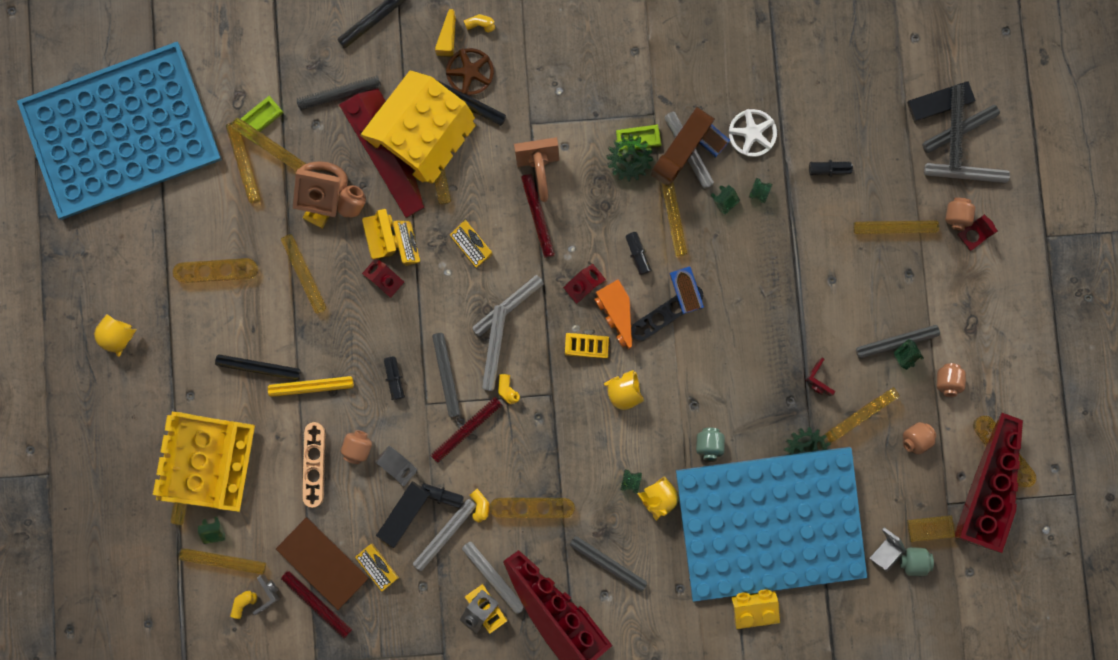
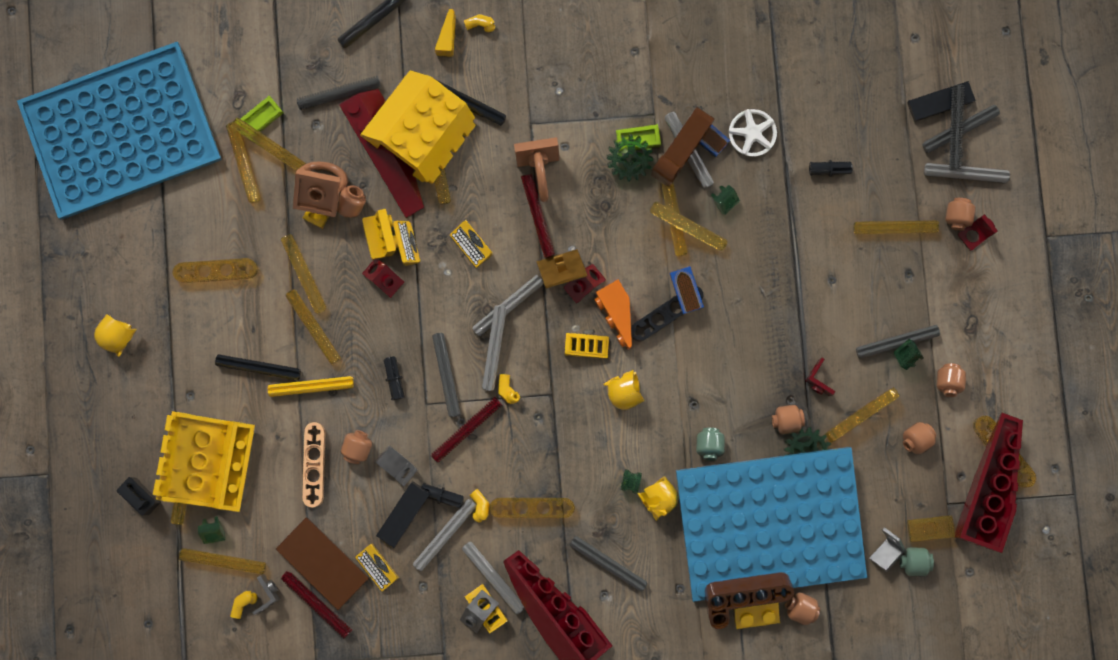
reddish brown wheel [446,48,494,95] -> none
black axle [626,232,652,275] -> none
clear green wheel [748,177,772,204] -> none
none -> black piece [116,477,161,516]
none -> clear yellow axle [285,289,341,364]
none -> pearl gold piece [536,249,587,289]
none -> clear yellow axle [650,202,728,251]
none -> reddish brown beam [705,572,794,629]
none -> nougat head [772,405,805,435]
none -> nougat head [785,592,820,625]

